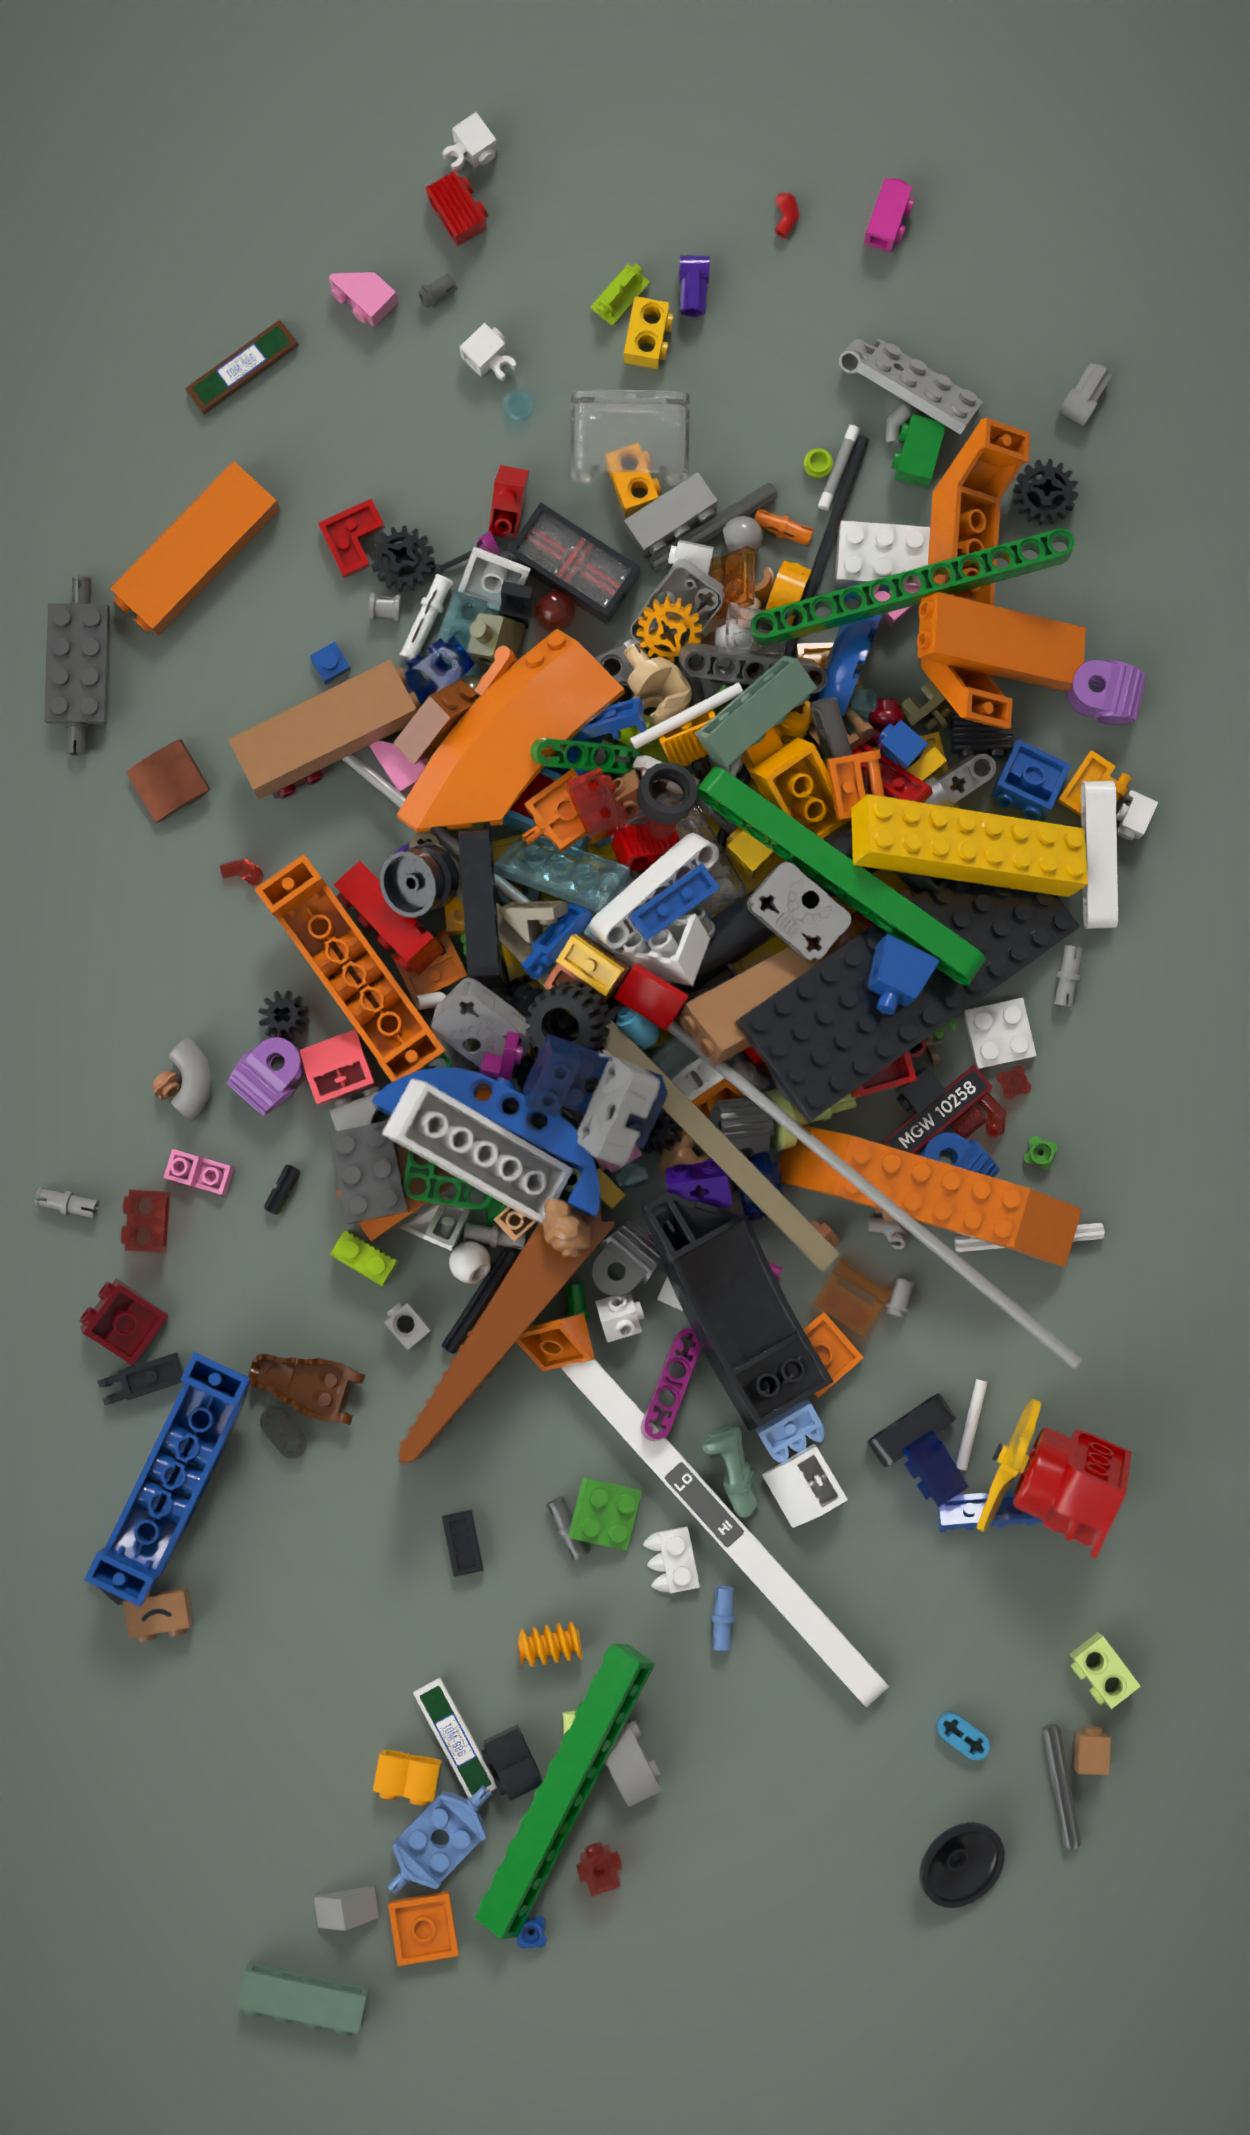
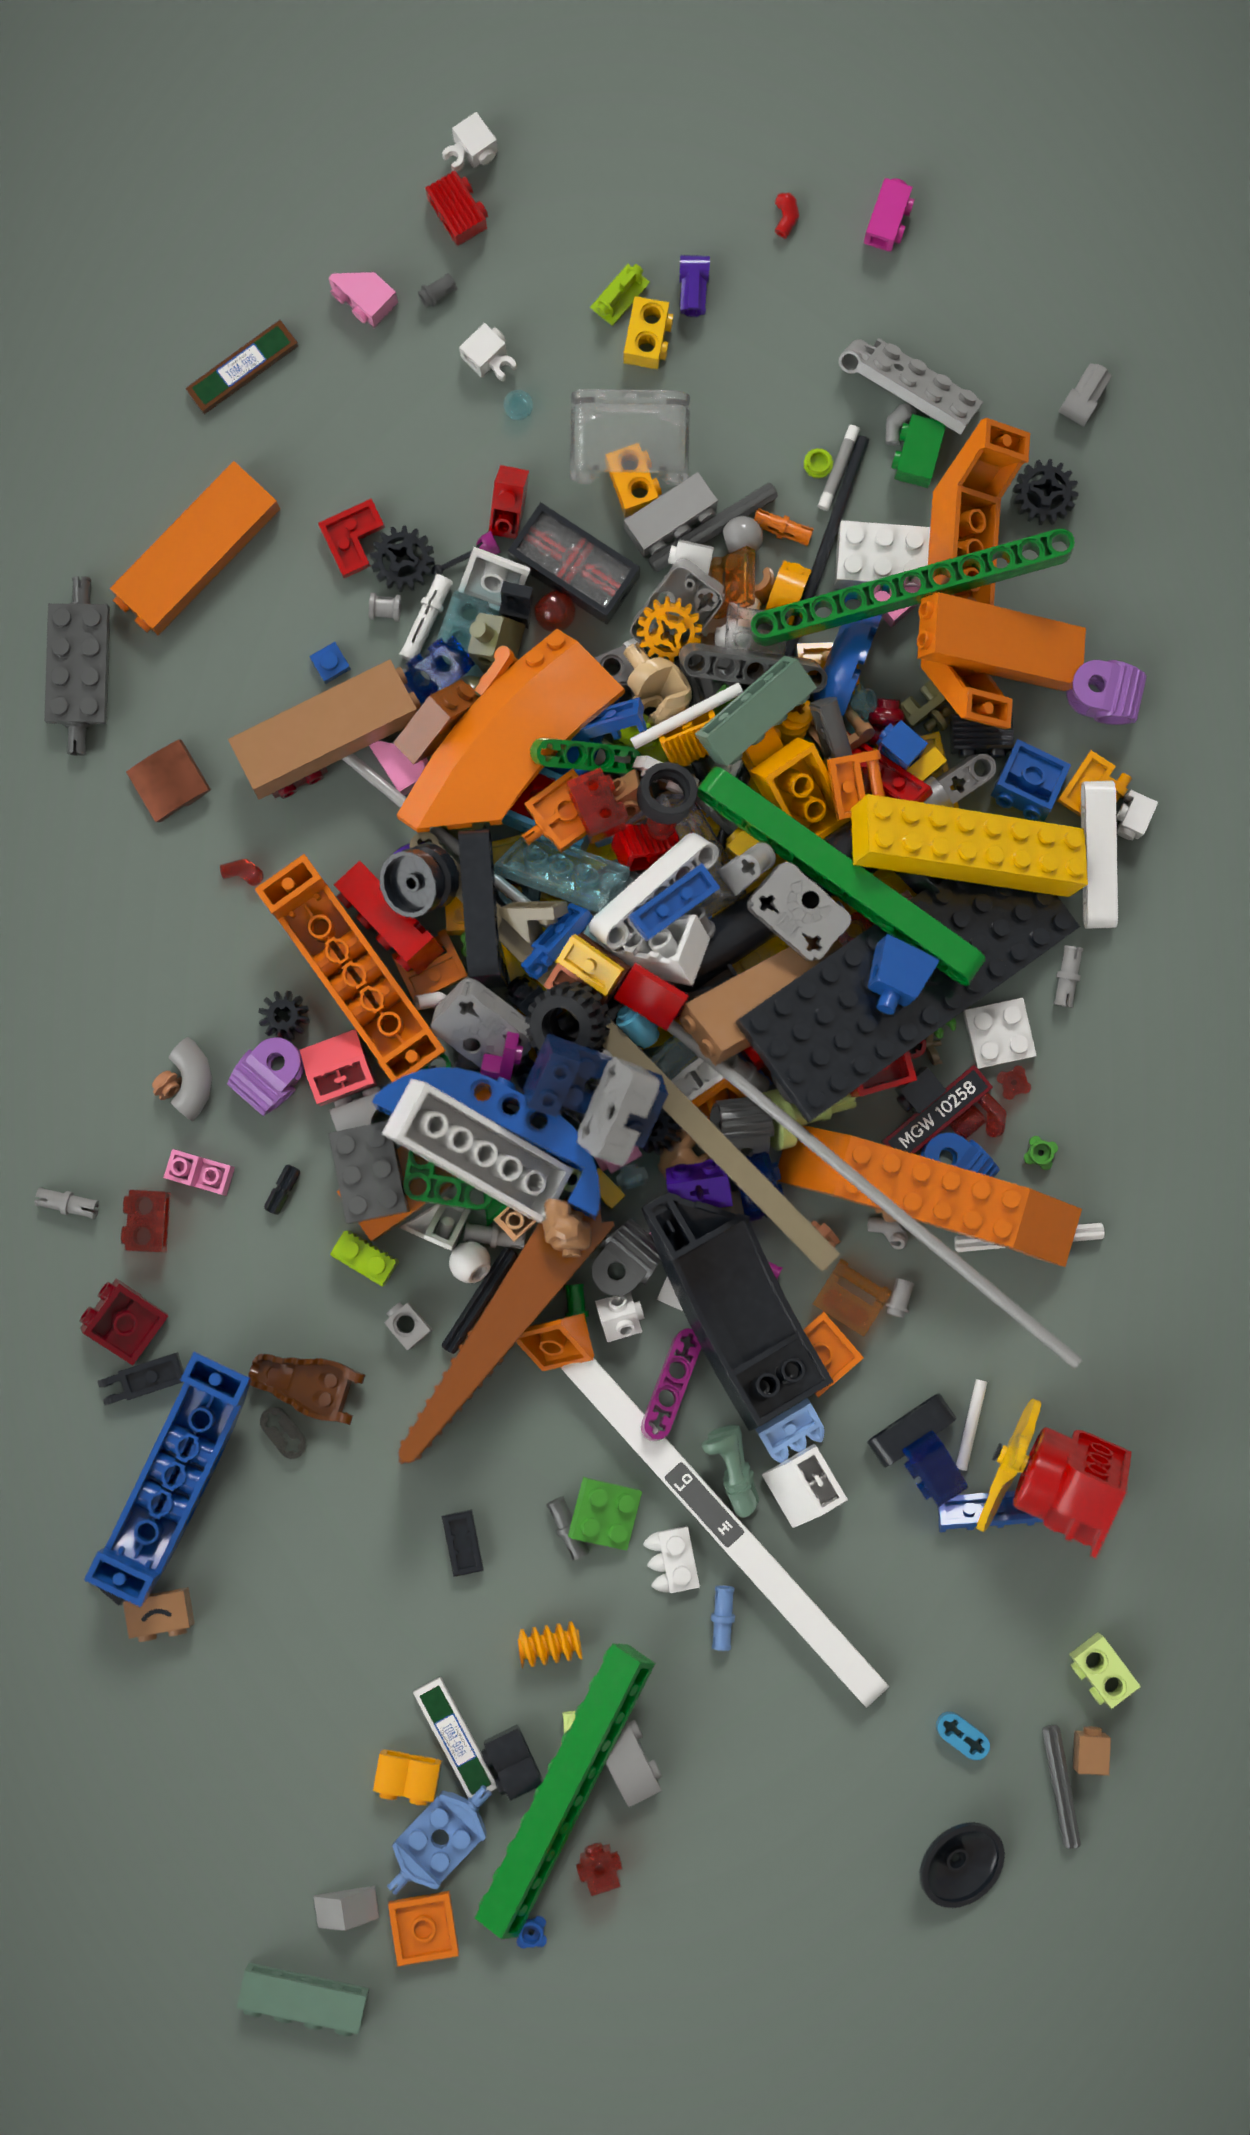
none -> light grey piece [717,842,776,896]

